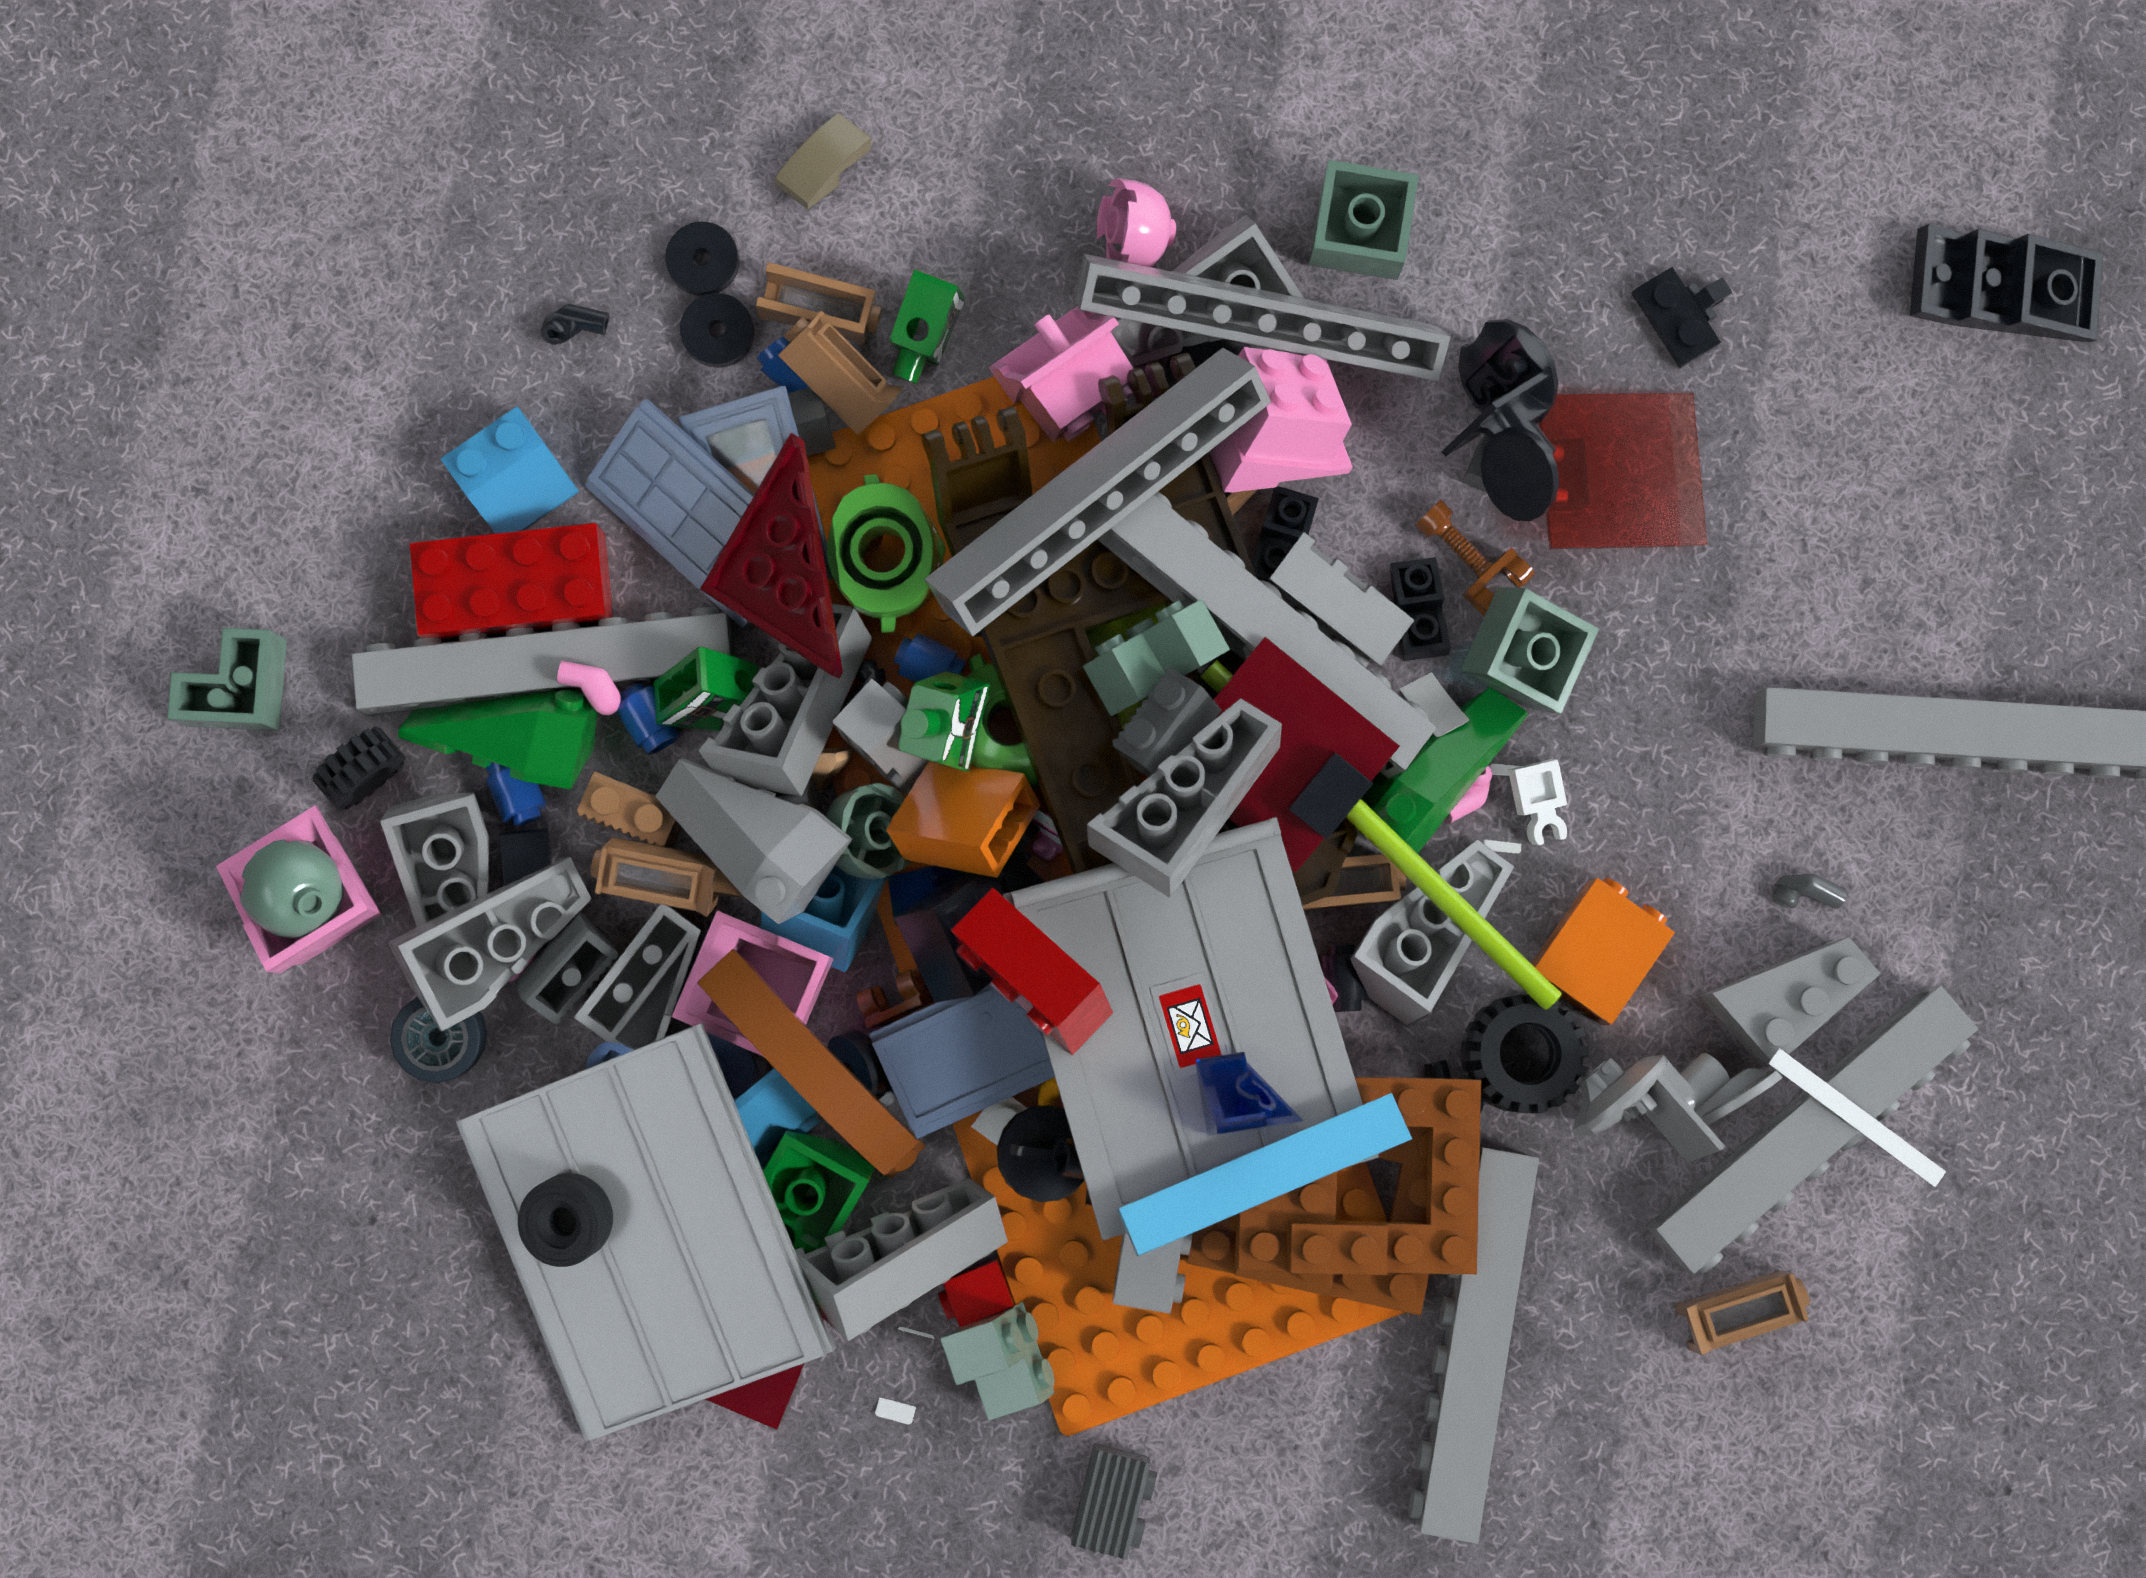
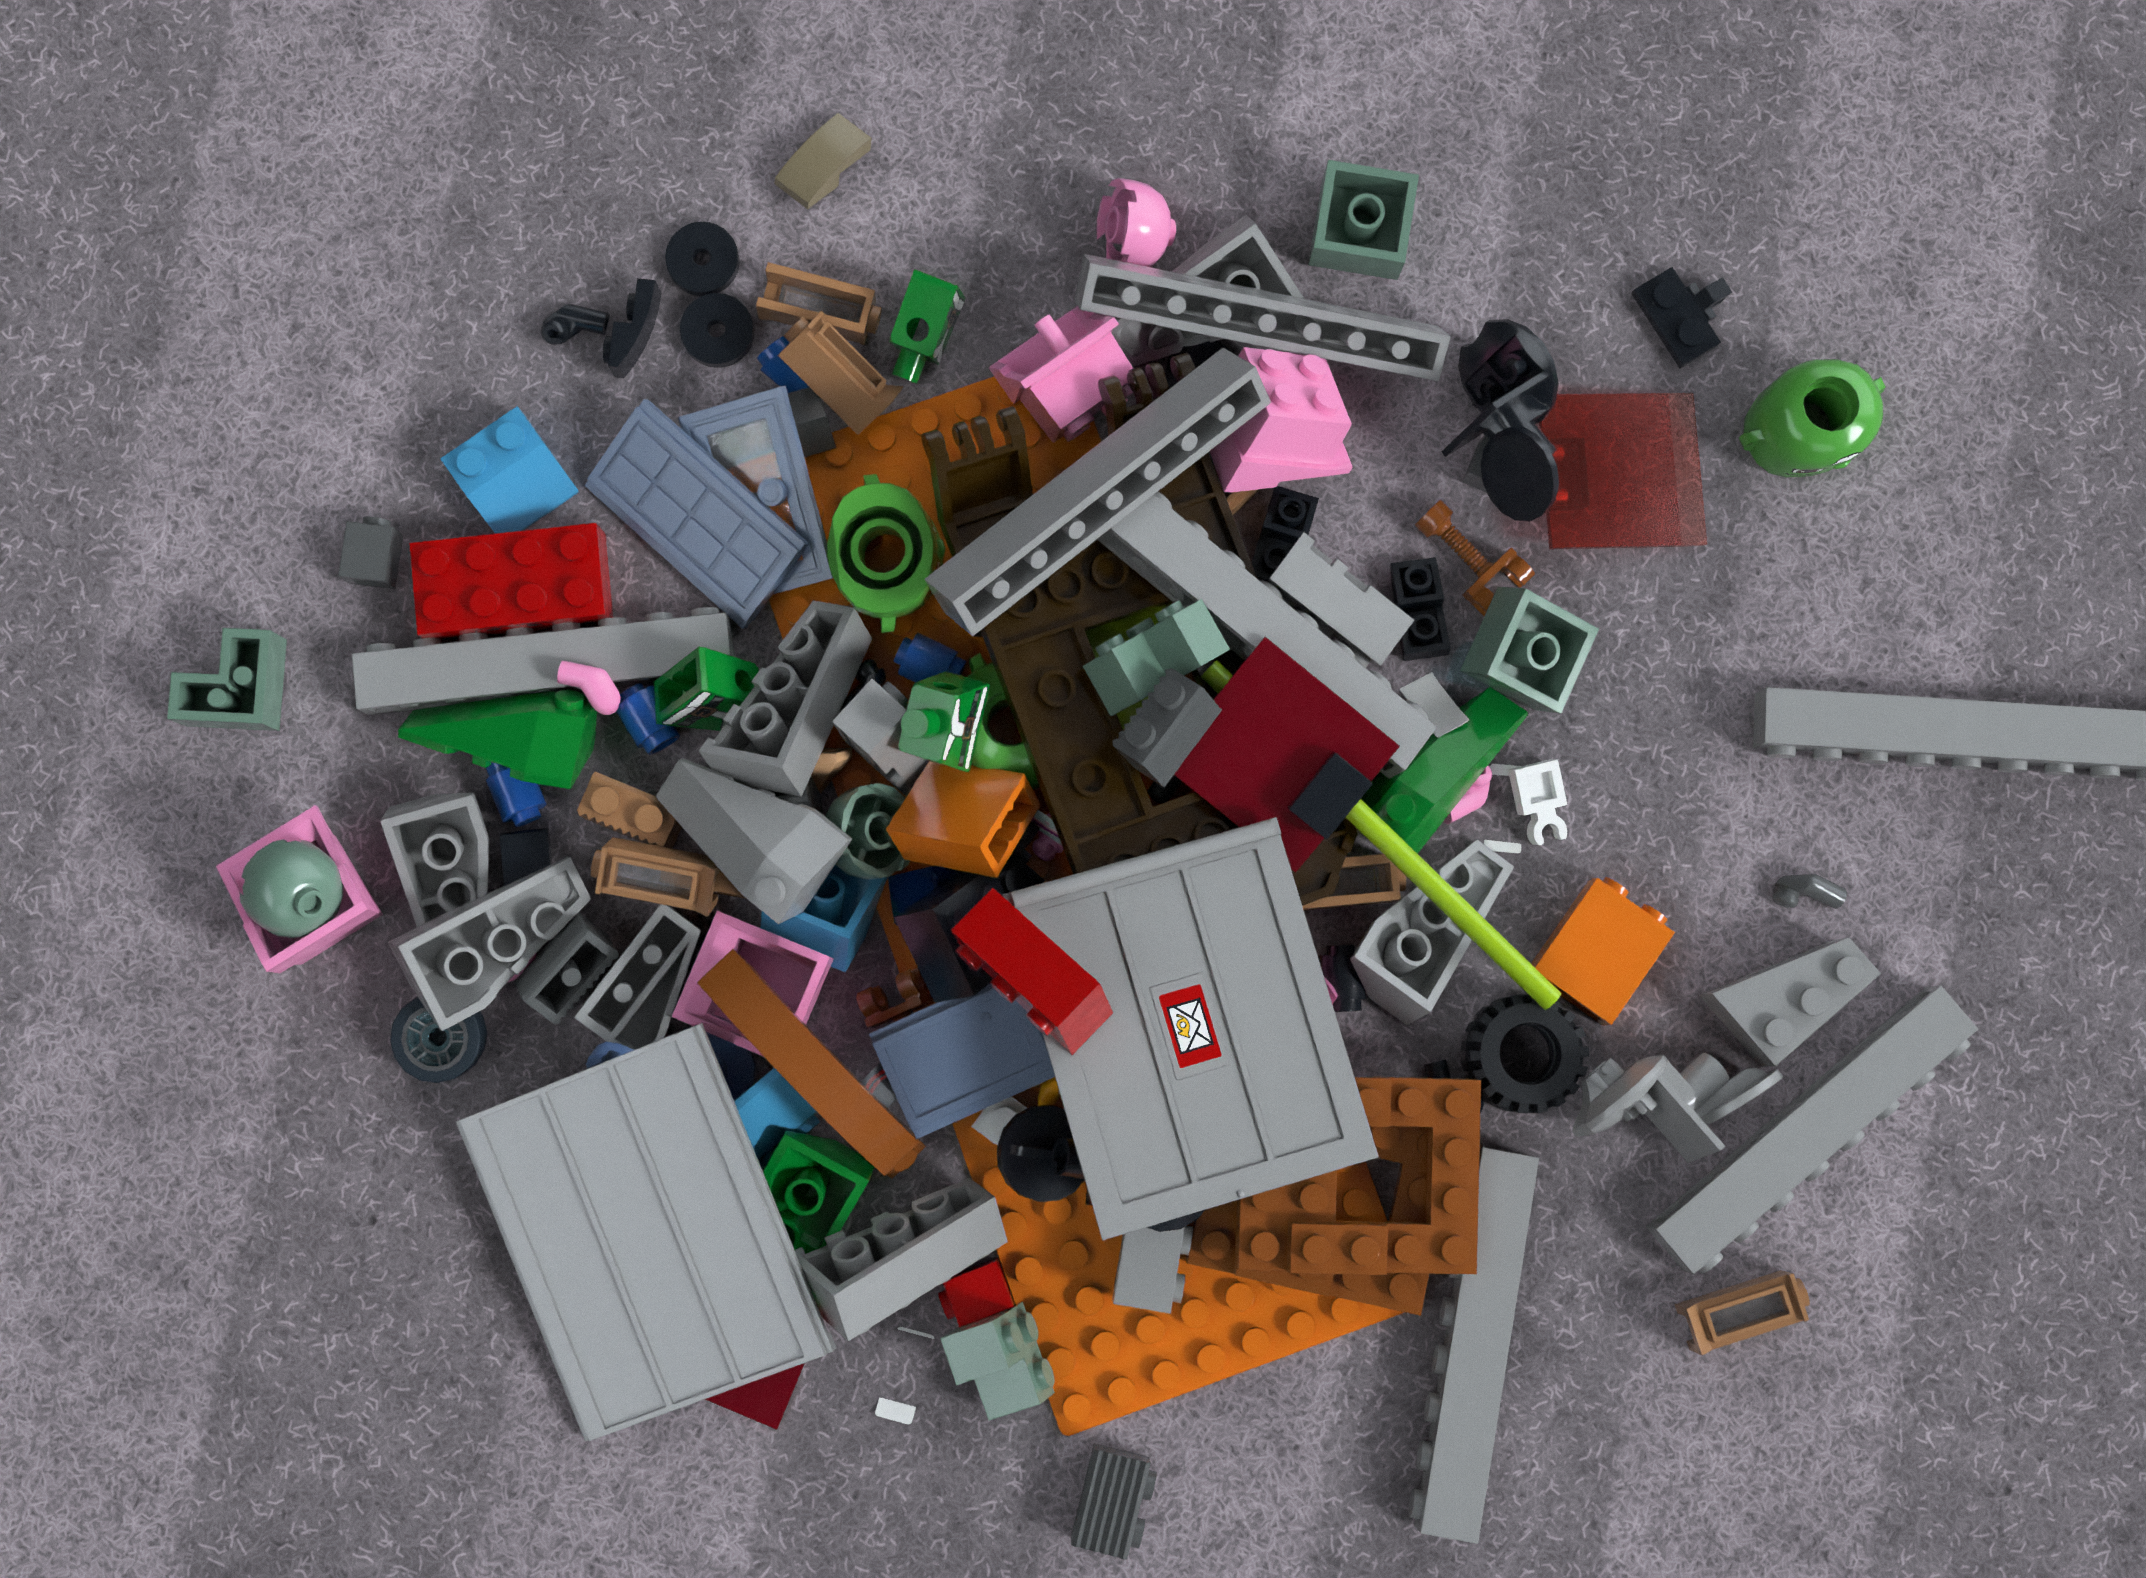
black tyre [312,726,406,811] -> none
black tyre [518,1173,613,1267] -> none
dark red tile [700,433,843,679] -> none
black piece [827,1029,887,1100] -> none
light grey wedge [1087,698,1282,898] -> none
medium azure tile [1118,1093,1412,1257] -> none
clear blue slope [1196,1052,1304,1136] -> none
white sticker [1769,1048,1946,1187] -> none
black slope [1909,224,2104,342] -> none
none -> dark grey brick [338,516,404,589]
none -> black slope [603,278,662,378]
none -> bright green piece [1739,359,1886,478]

